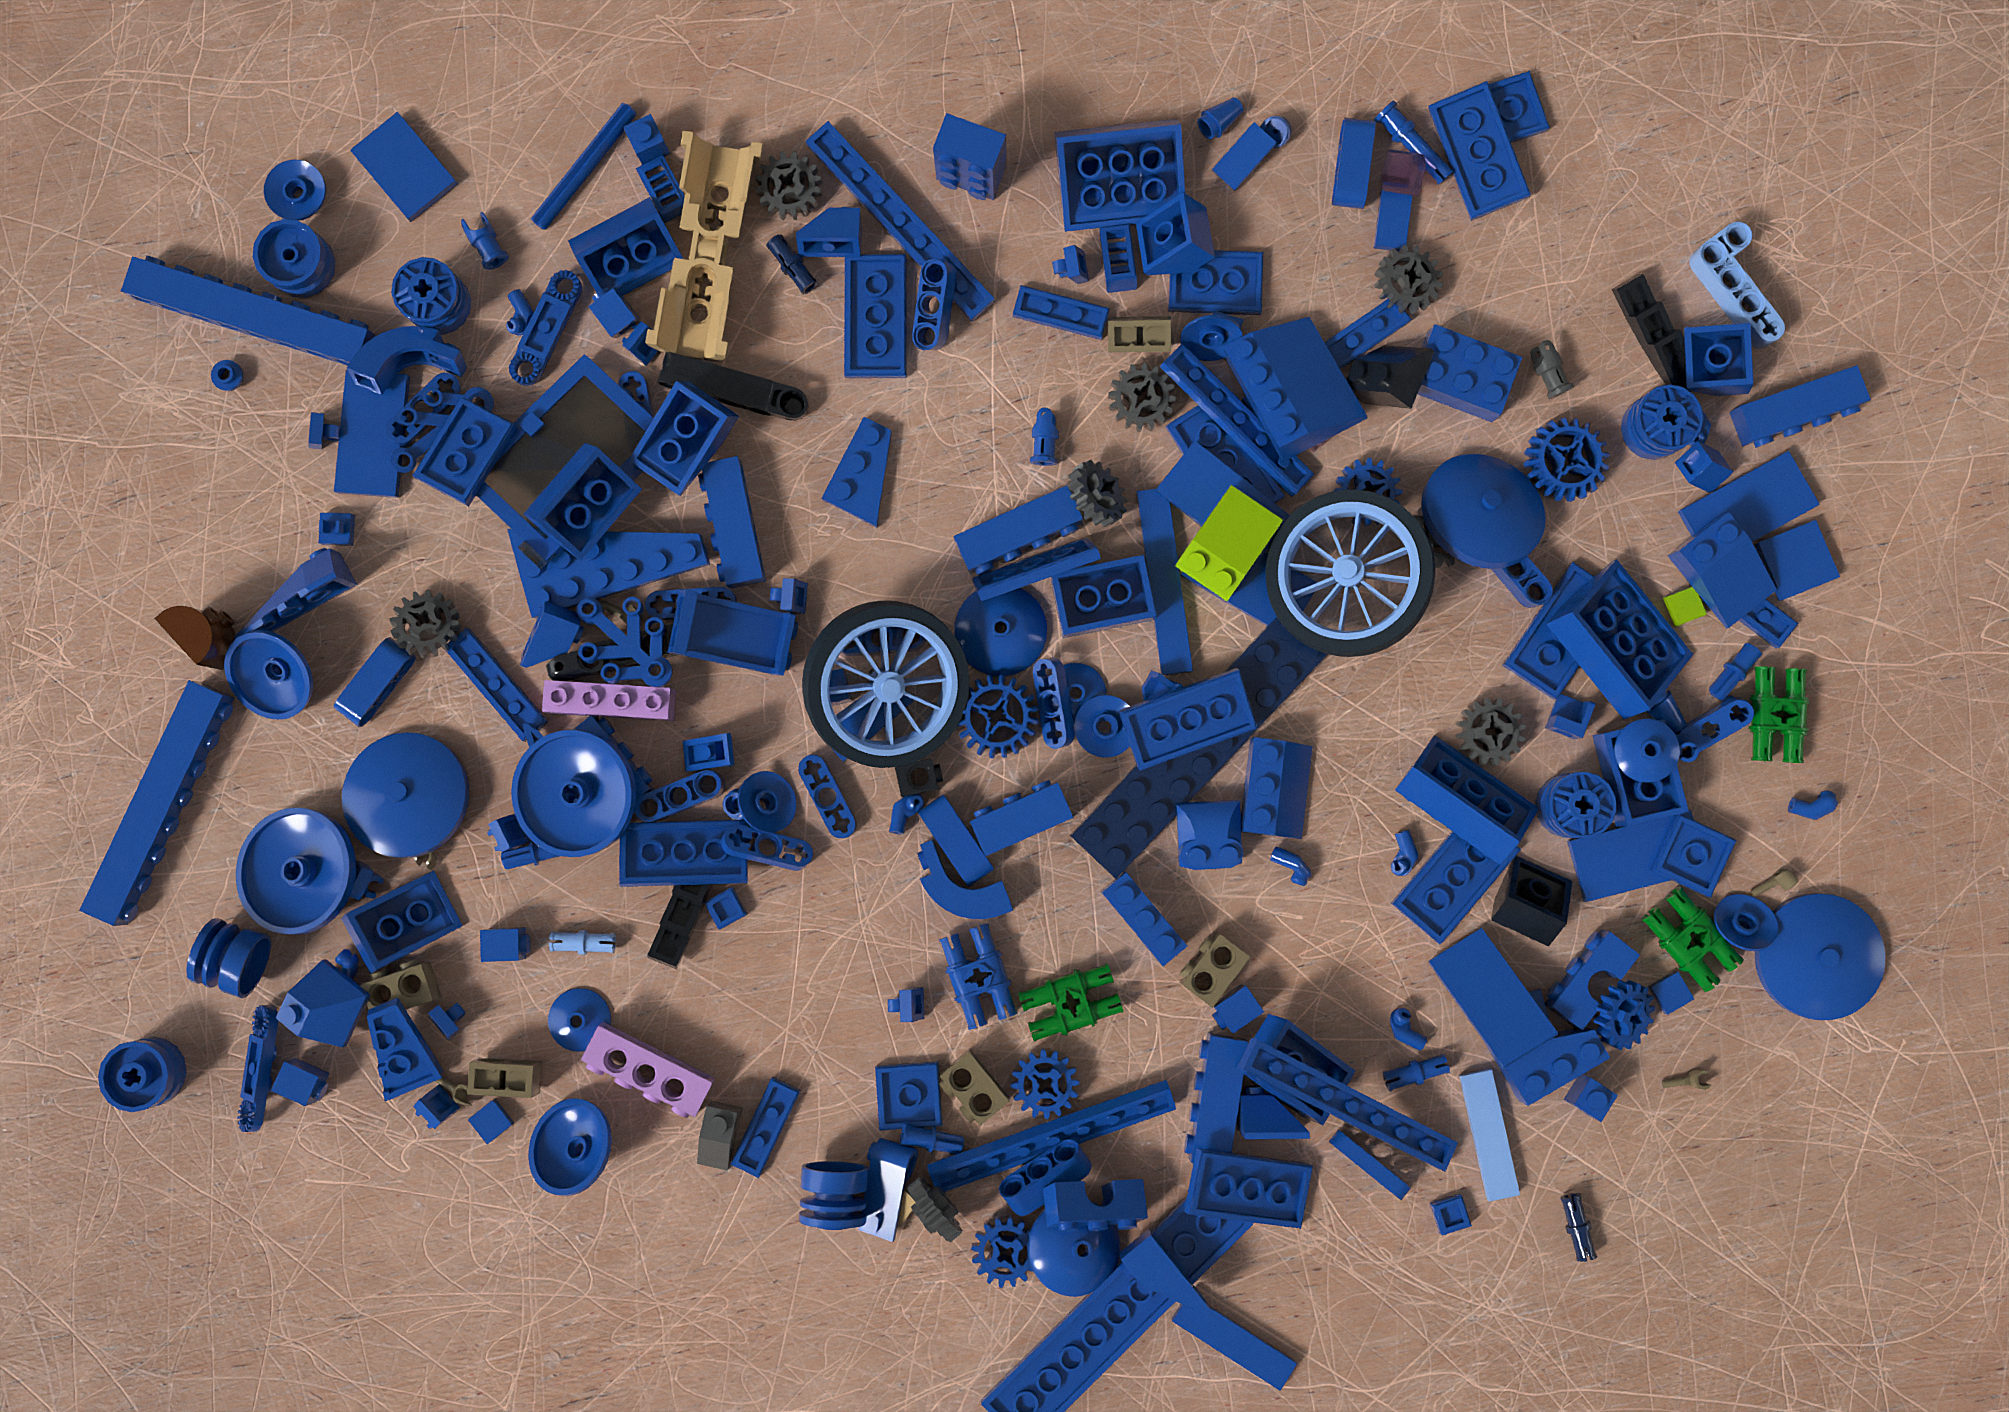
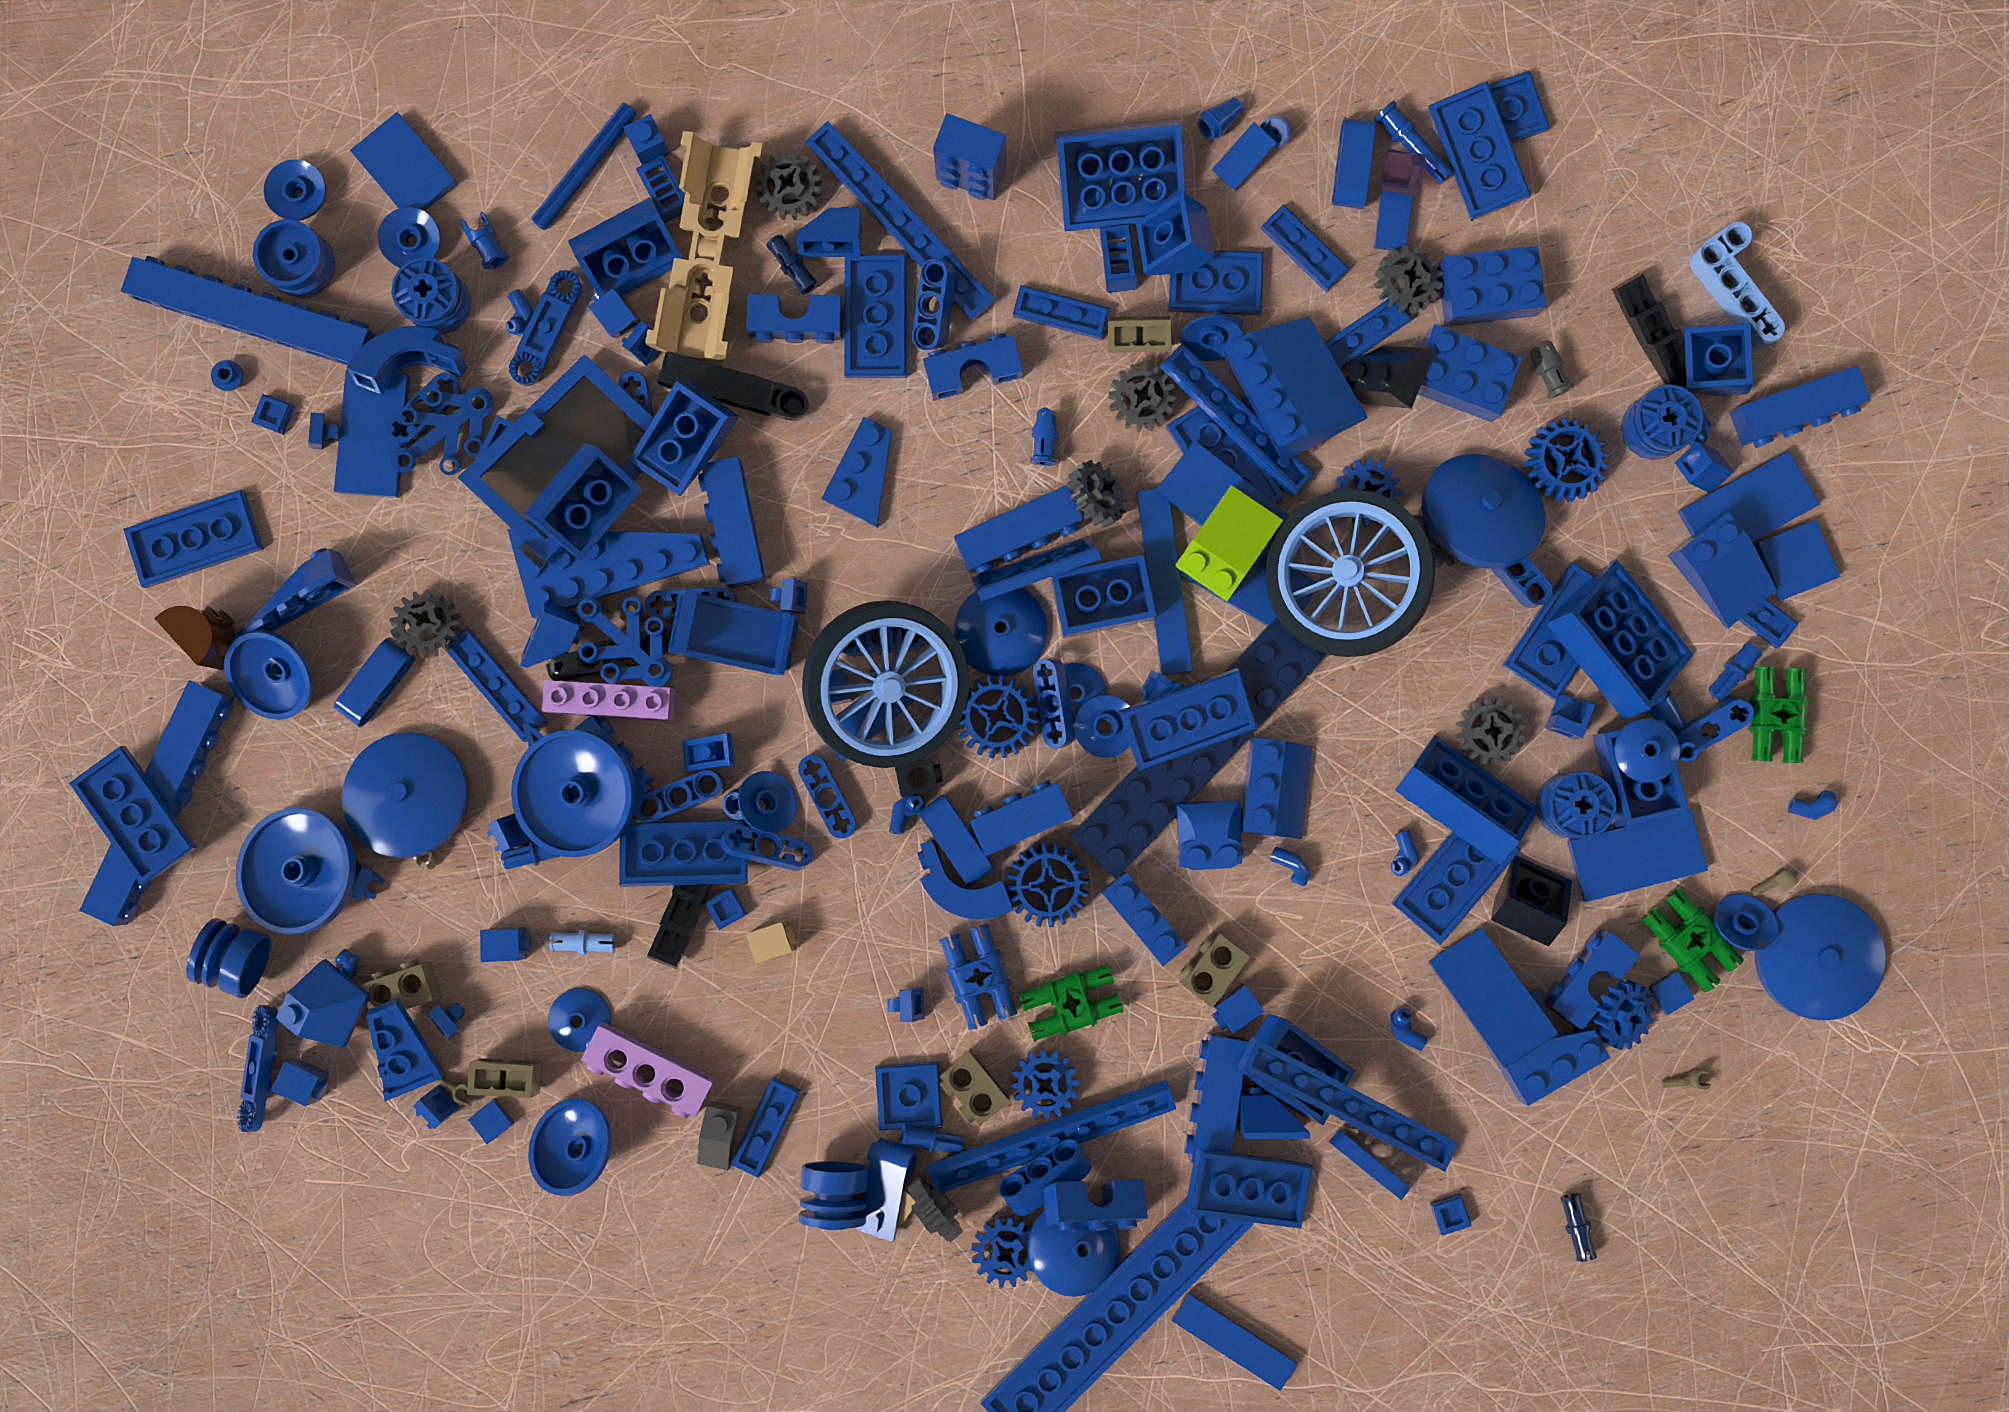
blue wheel [98,1037,187,1112] -> none
blue tile [318,513,355,546] -> none
blue slope [341,871,463,974] -> none
blue tile [412,396,517,507] -> none
blue tile [1052,245,1089,284] -> none
blue slope [1119,1228,1212,1316] -> none
blue pin [1382,1053,1450,1092] -> none
light blue tile [1459,1068,1520,1202] -> none
blue brick [1563,1074,1618,1122] -> none
blue tile [1650,814,1737,897] -> none
lime tile [1663,587,1707,627] -> none
none -> blue tile [69,746,197,886]
none -> blue tile [123,490,263,588]
none -> blue tile [251,394,295,435]
none -> blue dish [378,207,441,268]
none -> blue arch [746,294,843,344]
none -> tan brick [746,921,797,964]
none -> blue arch [923,334,1023,401]
none -> blue gear [1006,842,1090,927]
none -> blue tile [1260,204,1349,292]
none -> blue brick [1437,246,1546,327]

